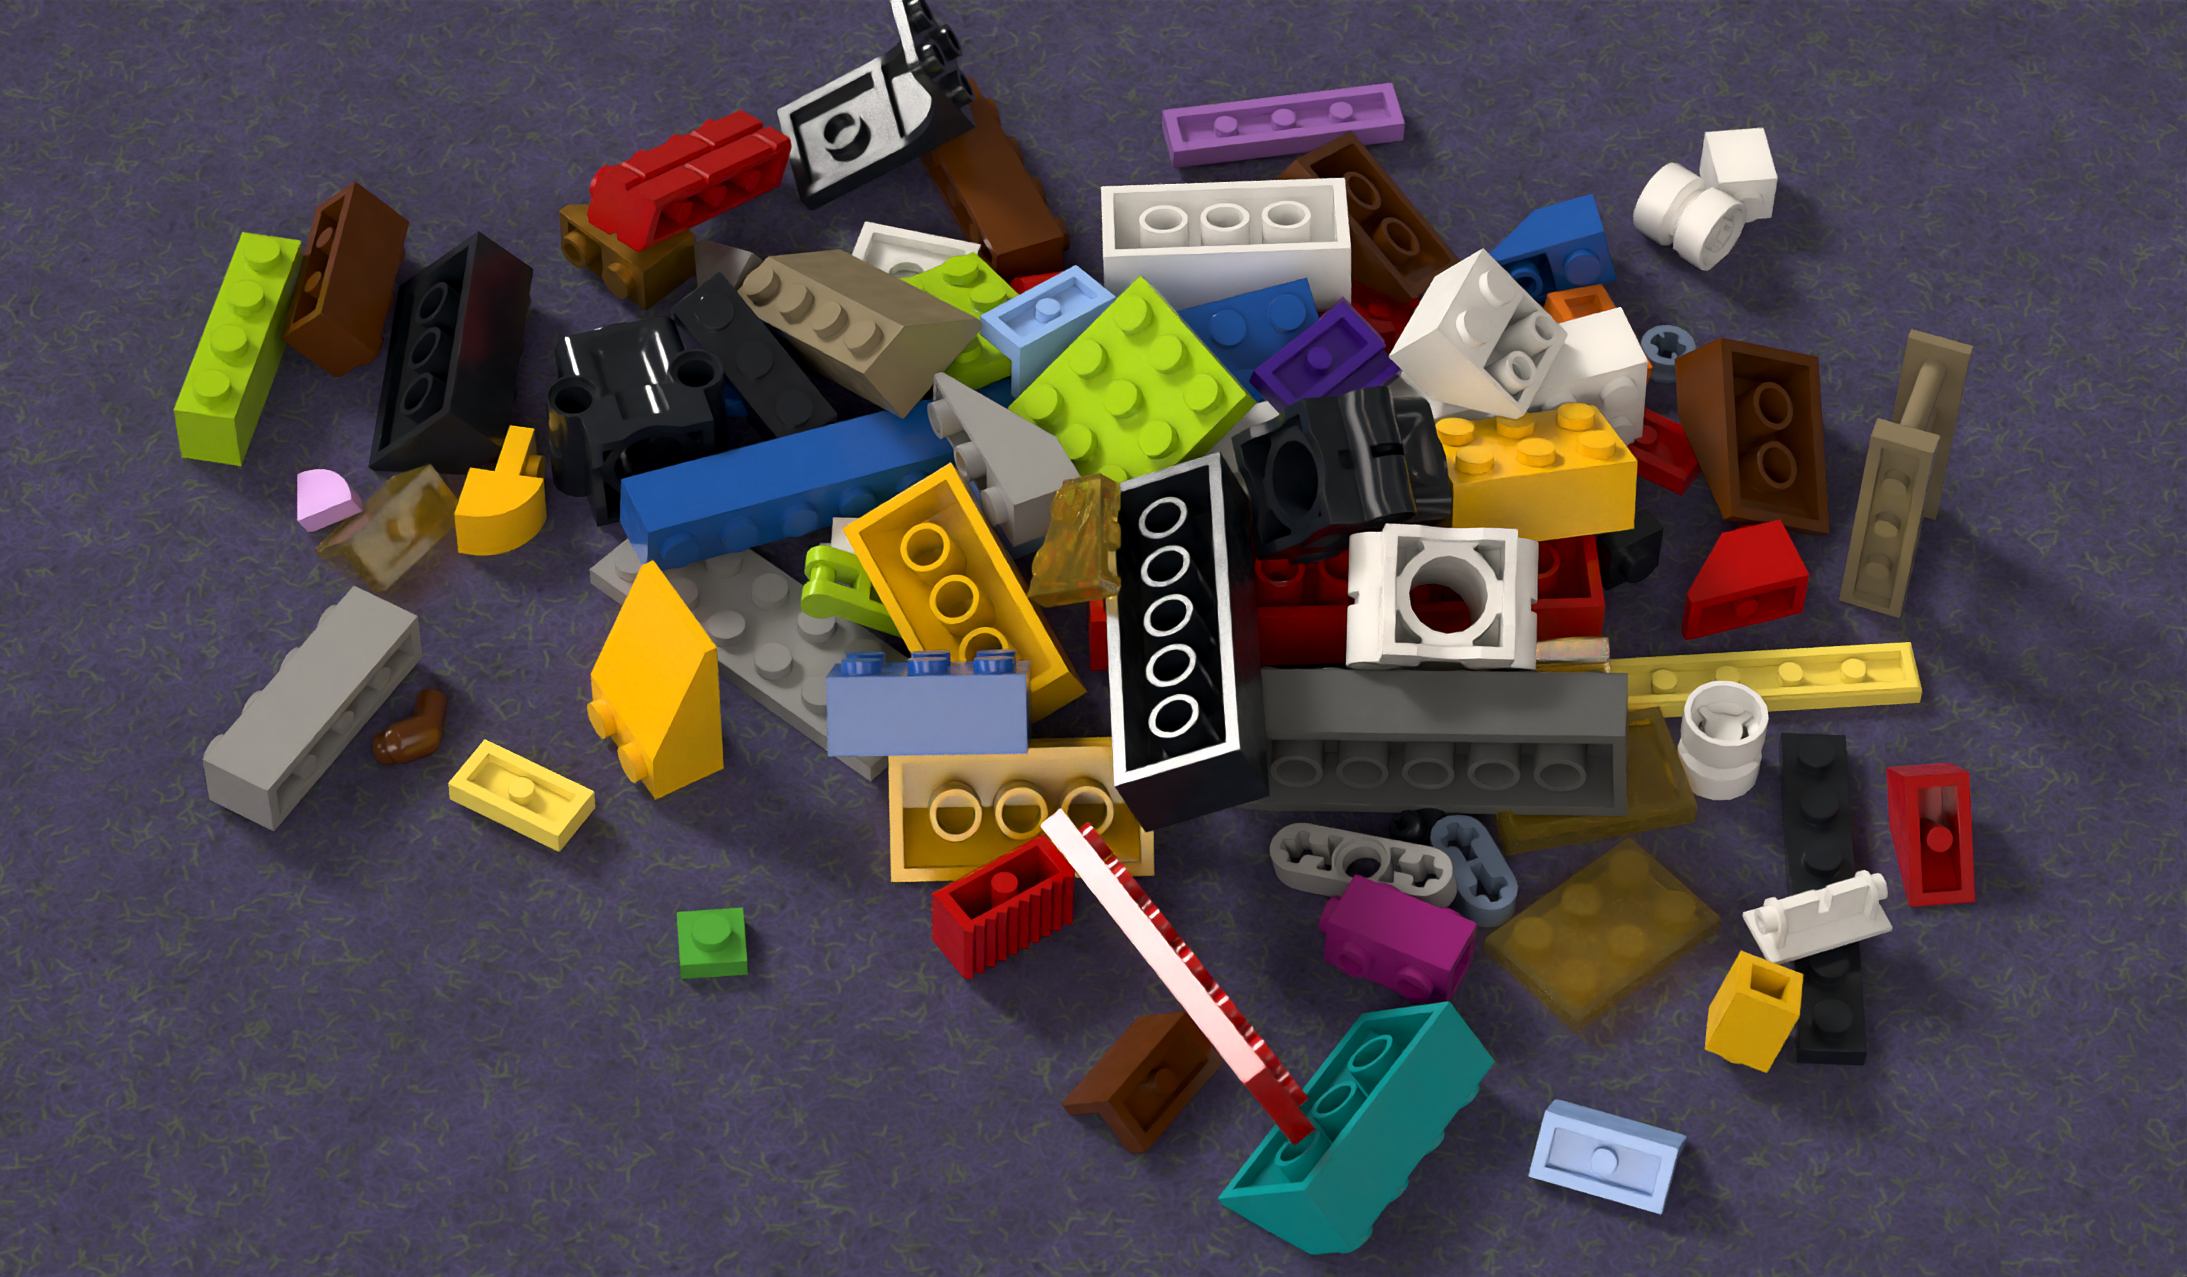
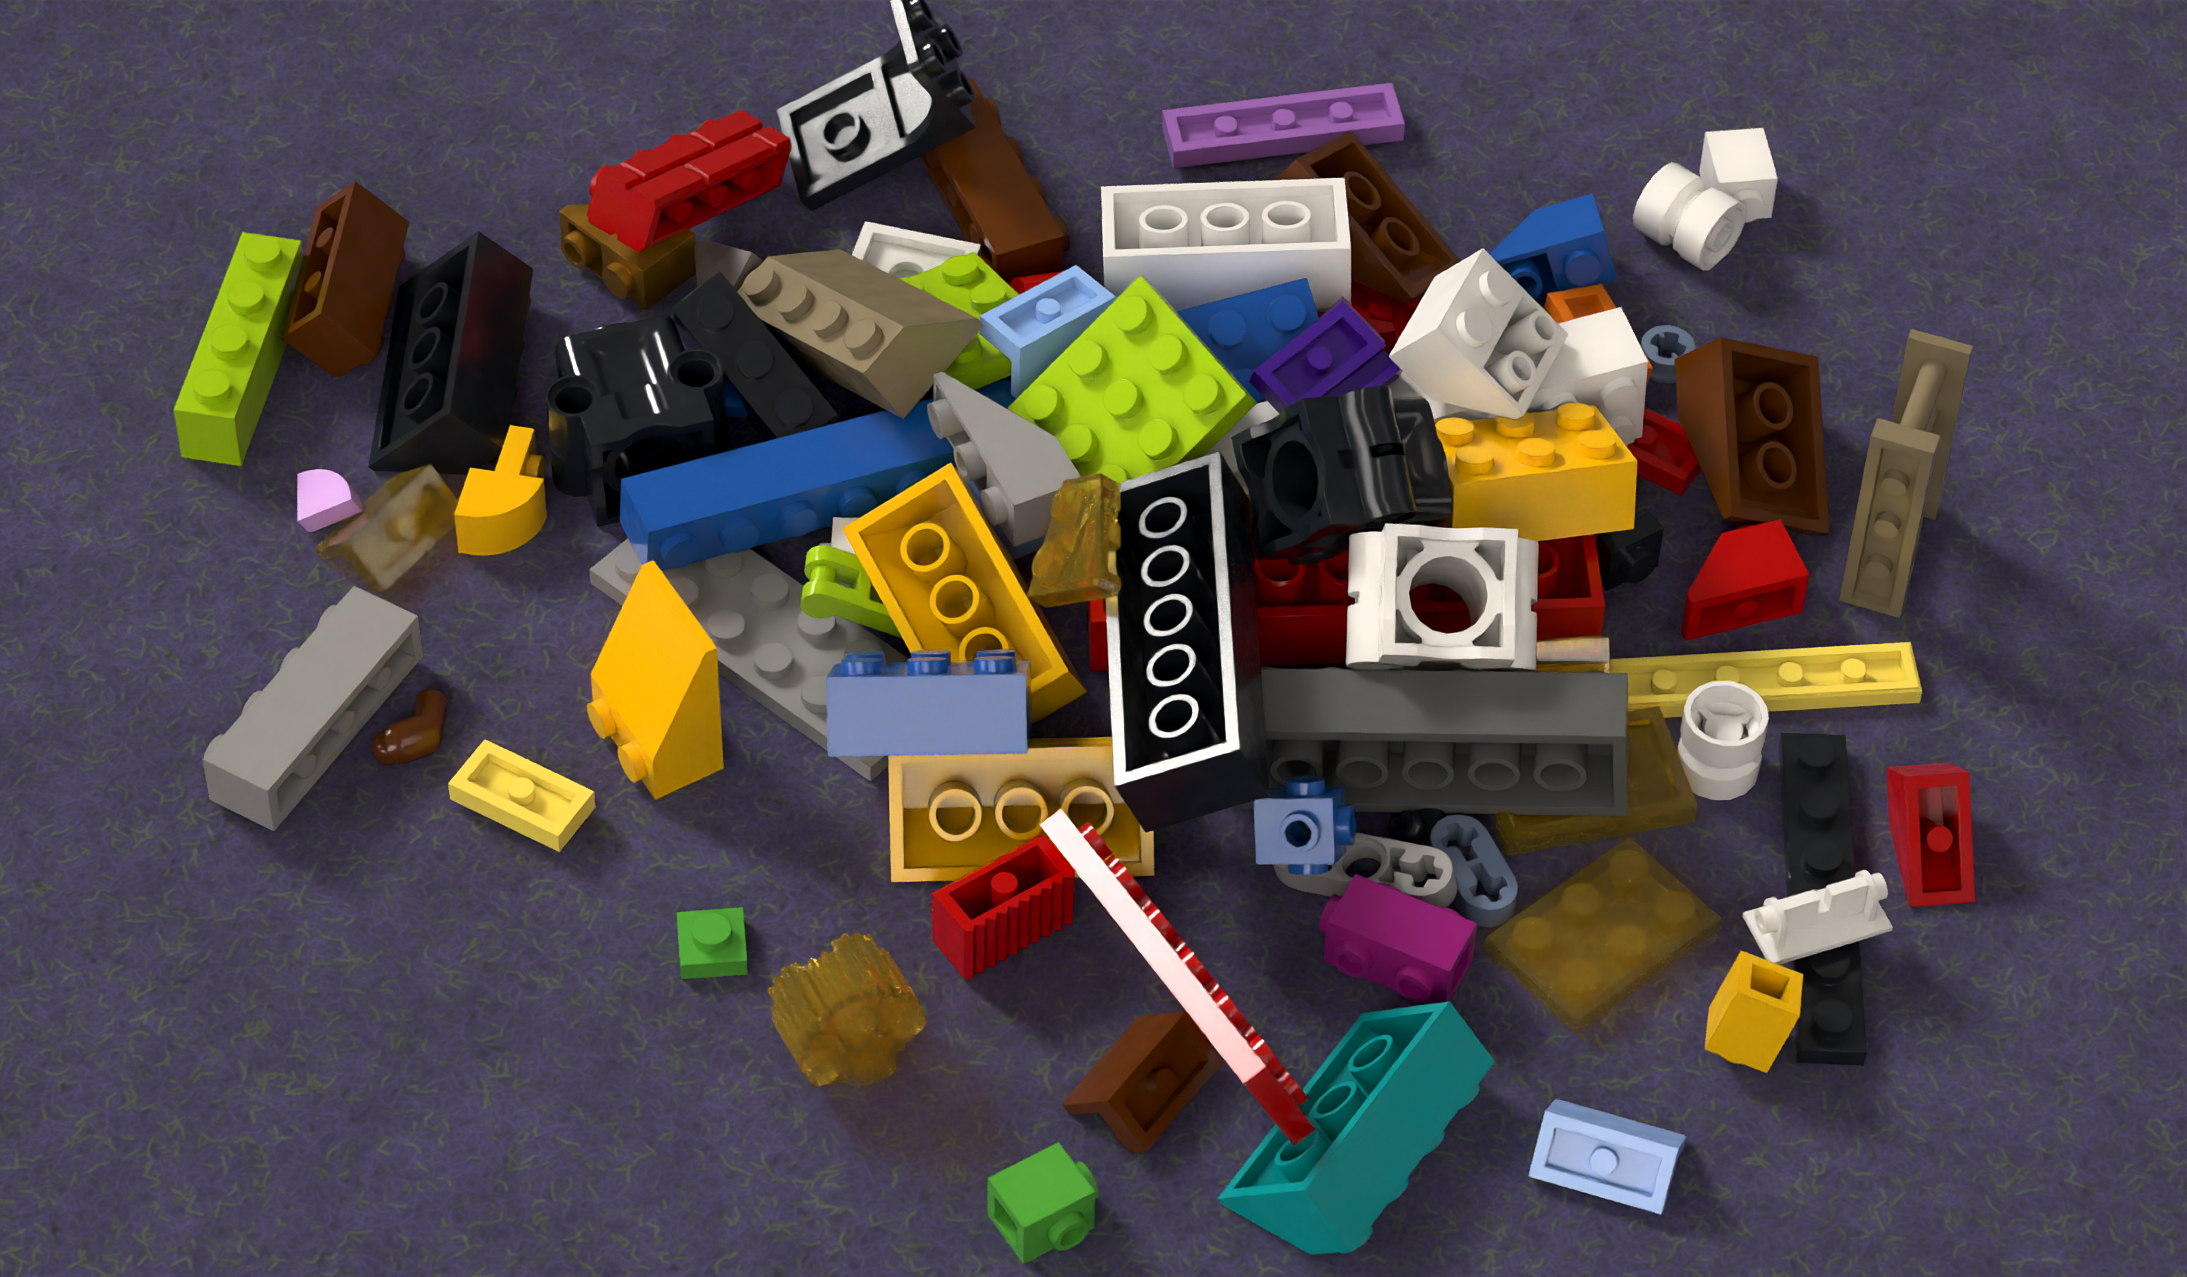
none -> clear yellow brick [767,932,928,1086]
none -> bright green brick [987,1142,1099,1264]
none -> brick [1254,776,1356,875]

